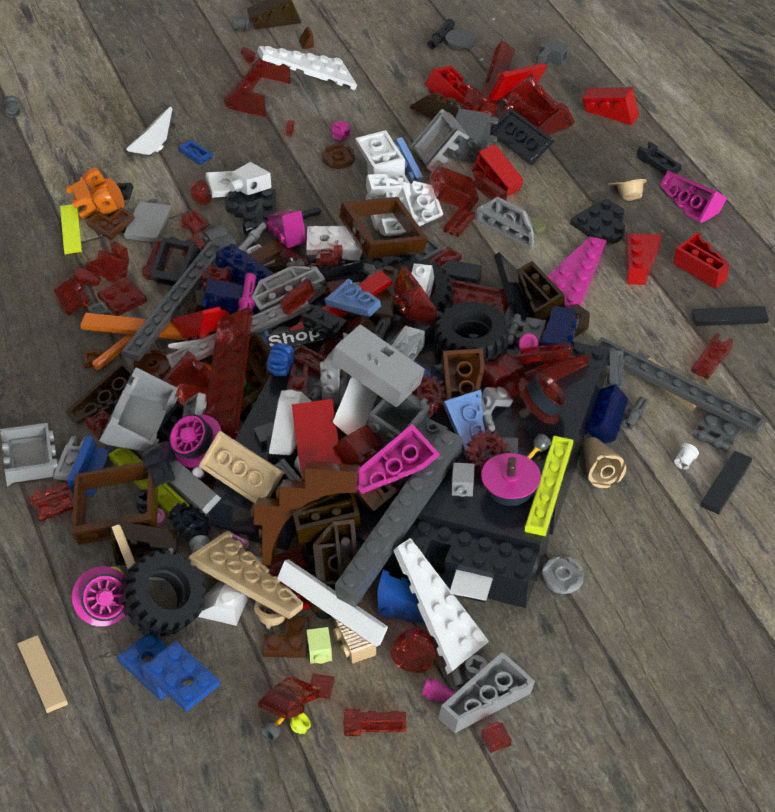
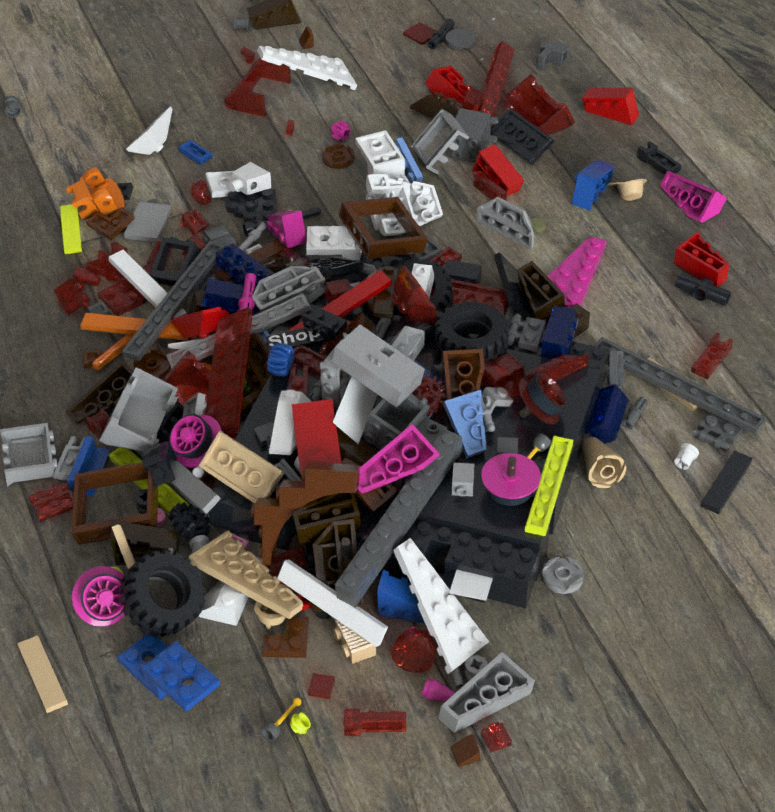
clear red brick [201,266,231,292] -> none
clear red slope [258,676,321,720] -> none
clear red plate [279,278,315,316] -> none
yellowish green brick [307,627,332,664] -> none
clear red bracket [316,240,343,265] -> none
medium blue wing [325,278,381,317] -> none
clear red brick [333,424,383,465] -> none
clear red window [430,165,479,211] -> none
clear red tile [444,208,475,237] -> none
clear red gear [465,430,511,474] -> none
red tile [489,63,547,101] -> none
clear red hinge [516,344,572,364] -> none
dark pink tile [519,333,539,353] -> none
black plate [570,199,625,244] -> none
red wedge [625,233,662,285] -> none
black tile [692,306,768,326] -> none
none -> white tile [109,250,187,322]
none -> clear red piece [403,22,437,45]
none -> reddish brown slope [451,734,480,767]
none -> blue wedge [572,159,615,210]
none -> black piece [675,273,732,306]

